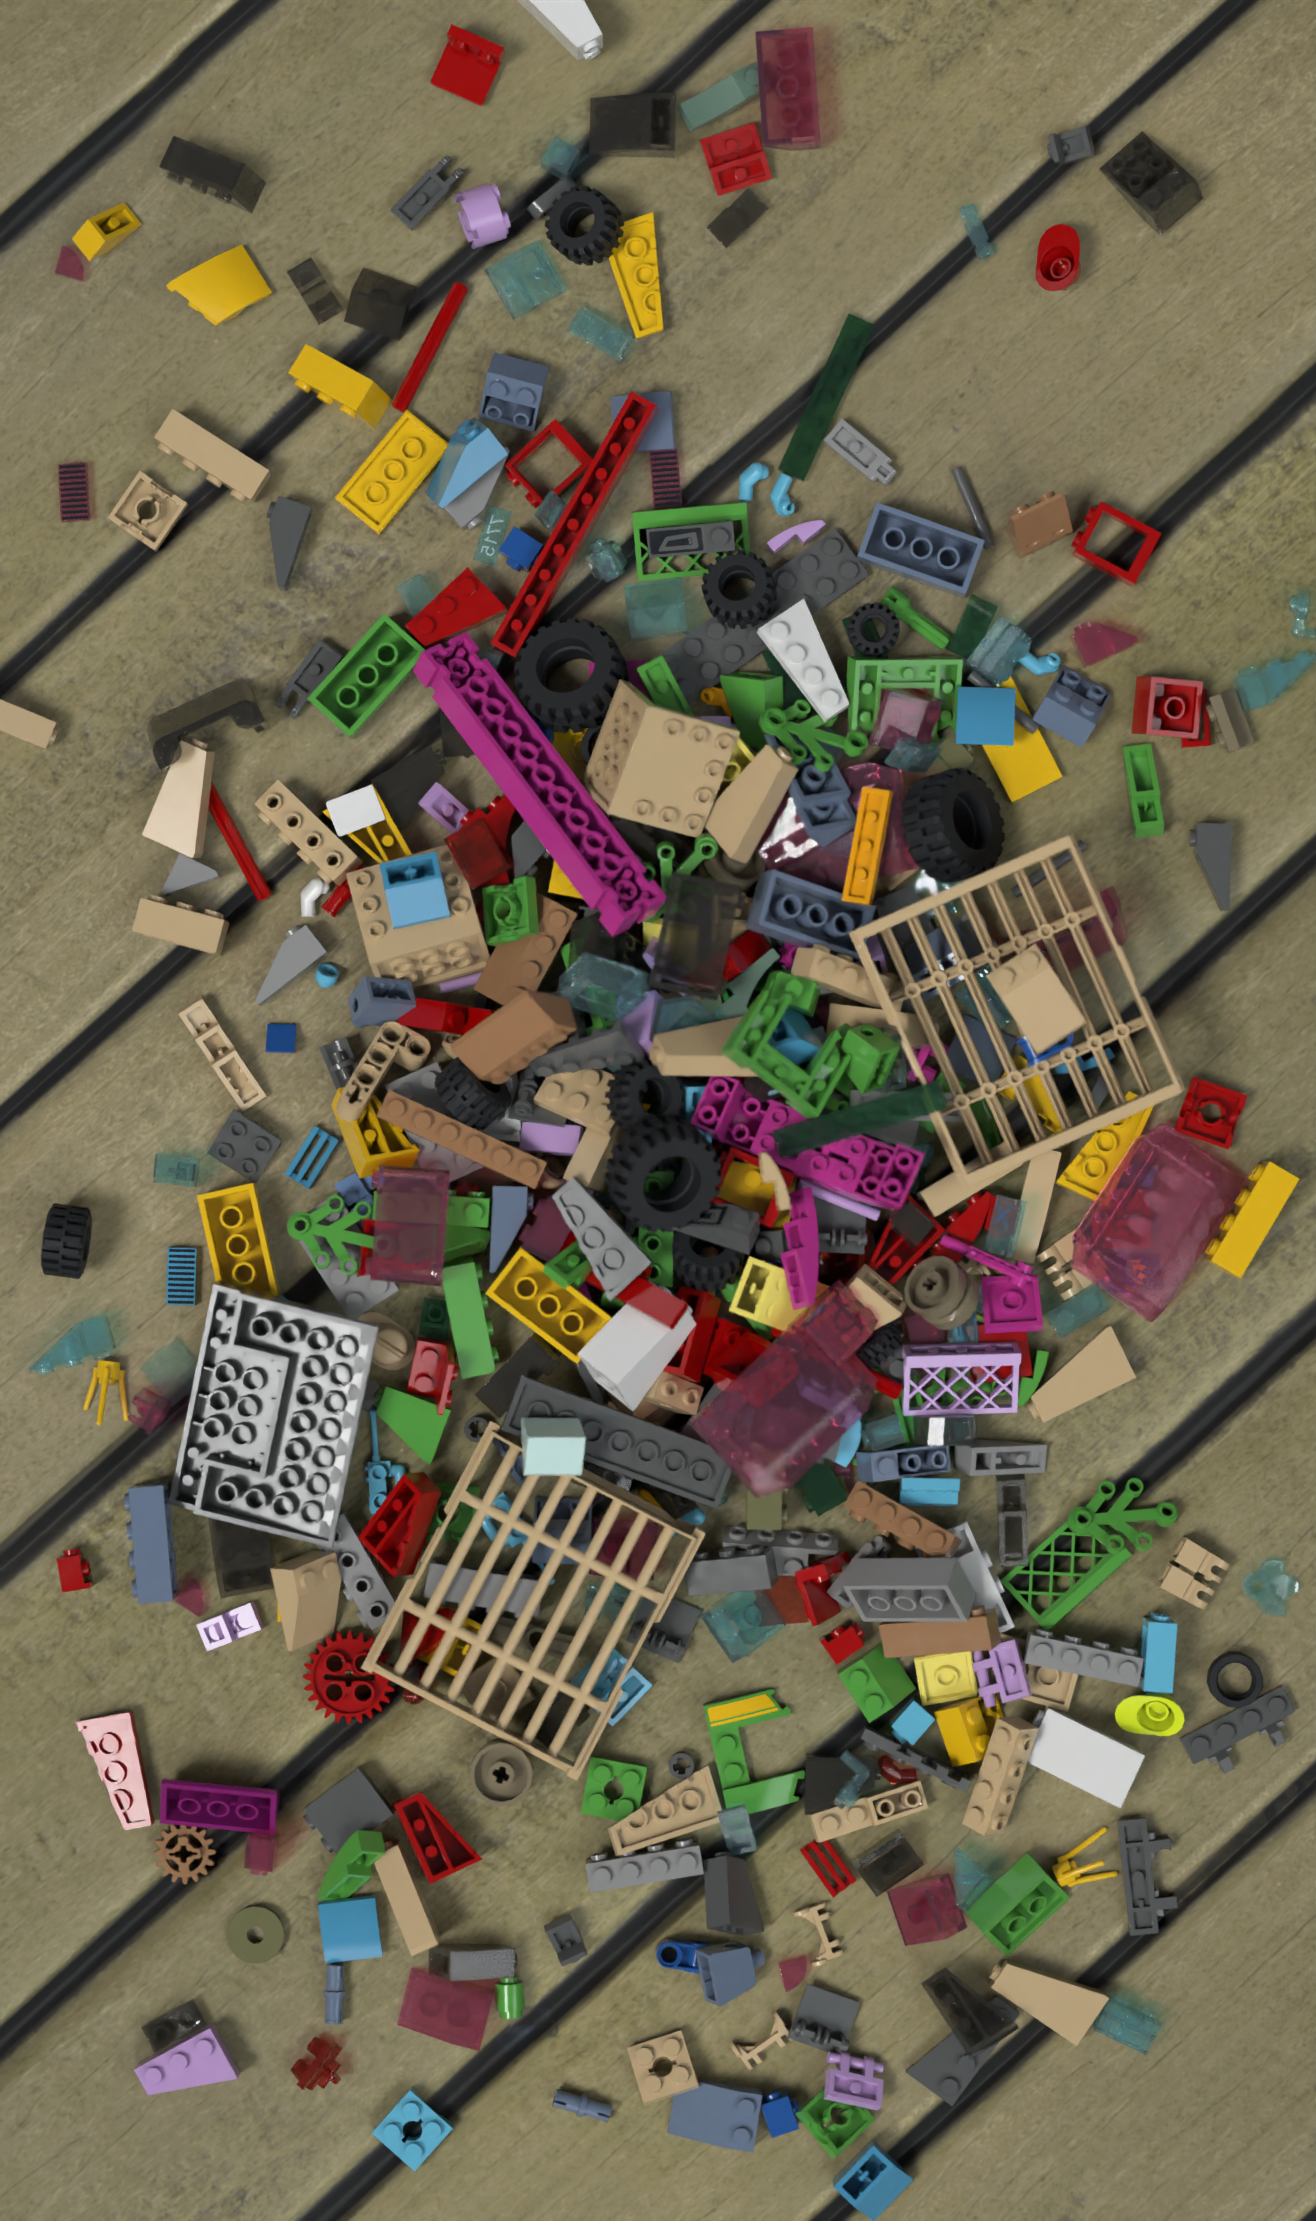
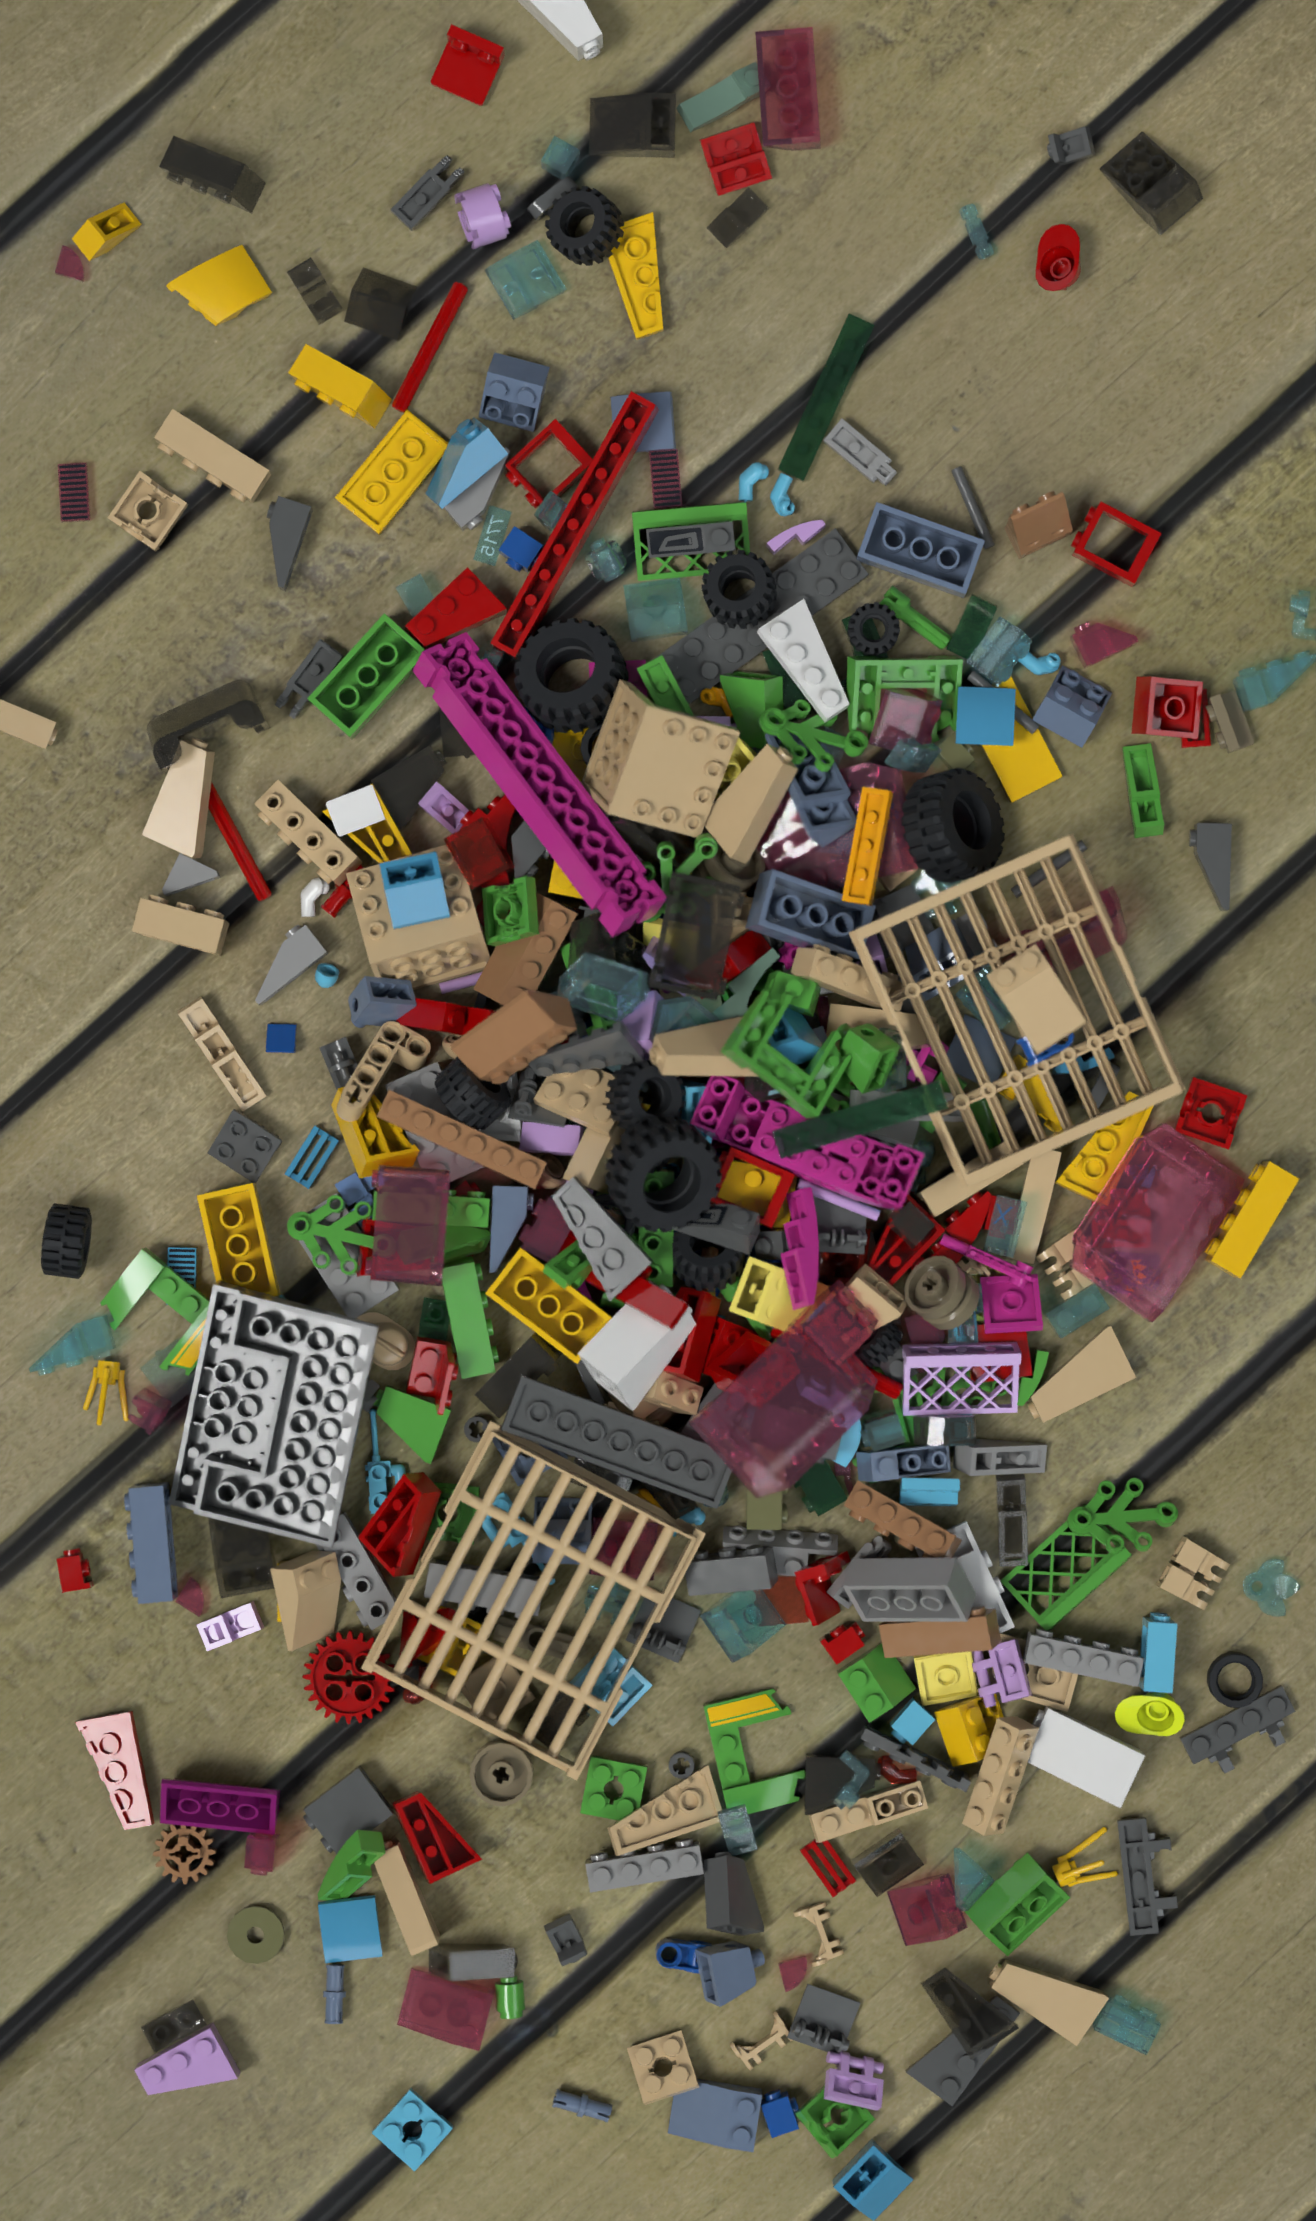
clear light blue slope [153,1154,200,1187] -> none
clear red hips [290,2037,343,2090] -> none
light aqua slope [521,1418,586,1476] -> none
clear light blue slope [567,306,634,362] -> none
tan slope [758,1153,791,1211] -> none
none -> bright green wedge [100,1247,210,1376]

